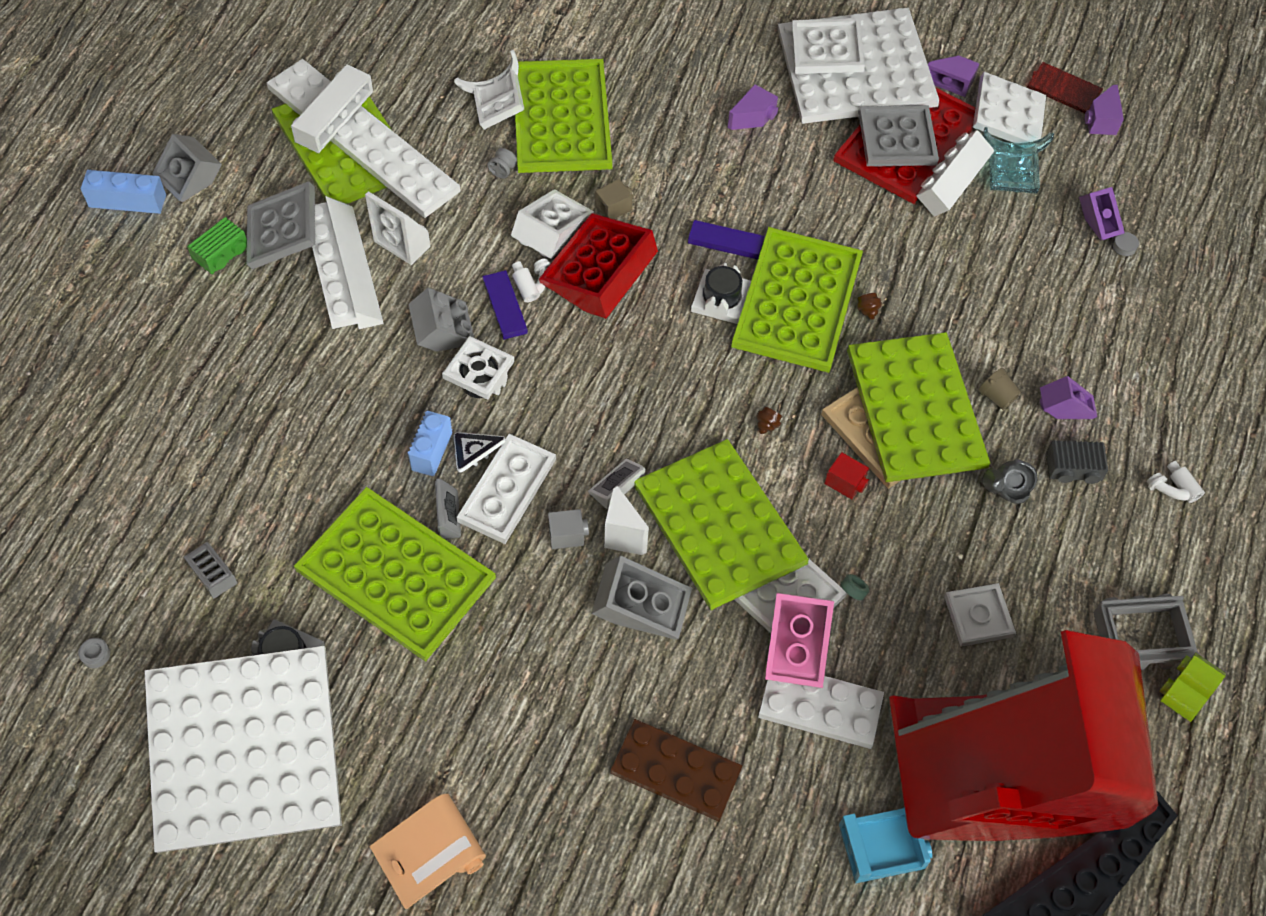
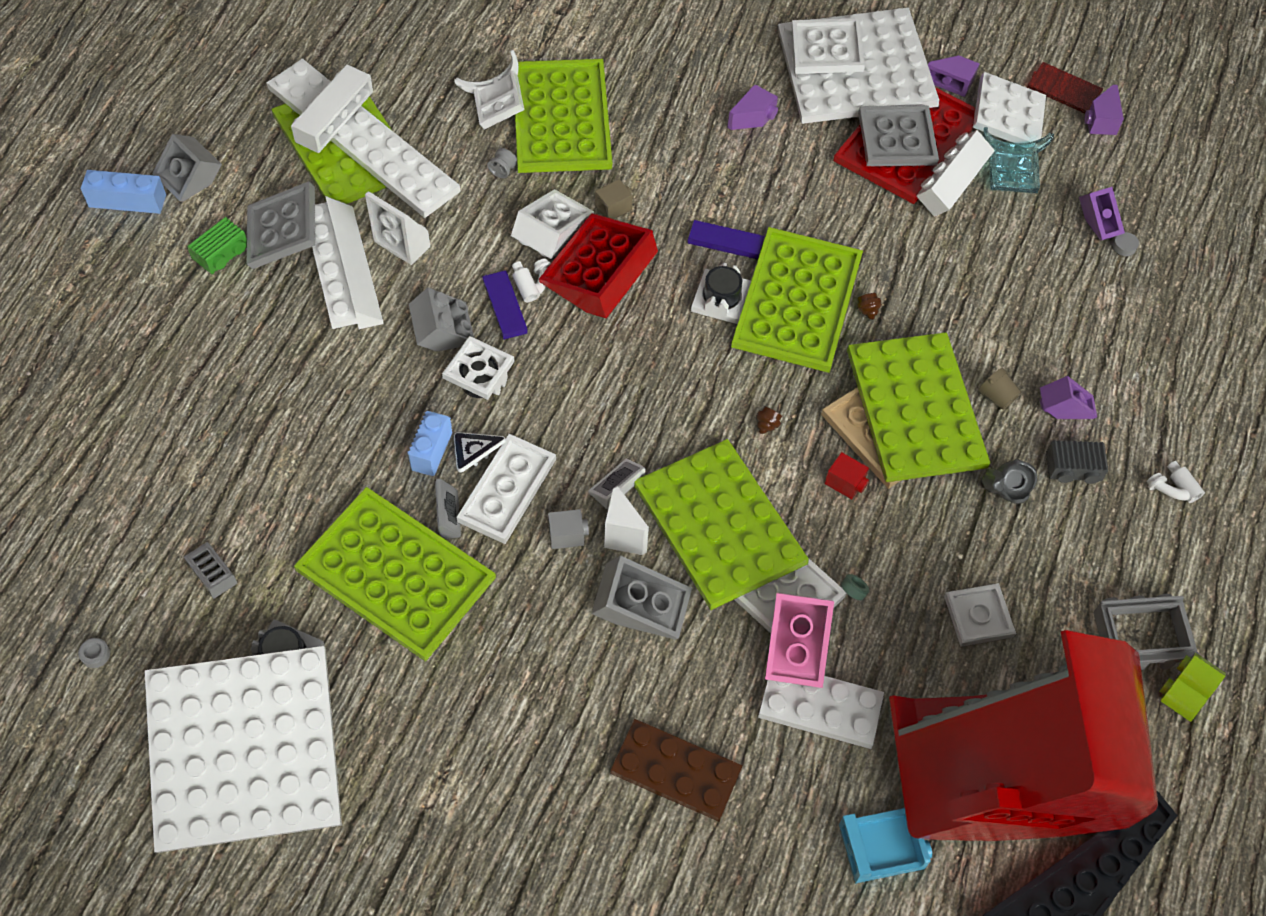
light nougat door [369,794,486,909] -> none

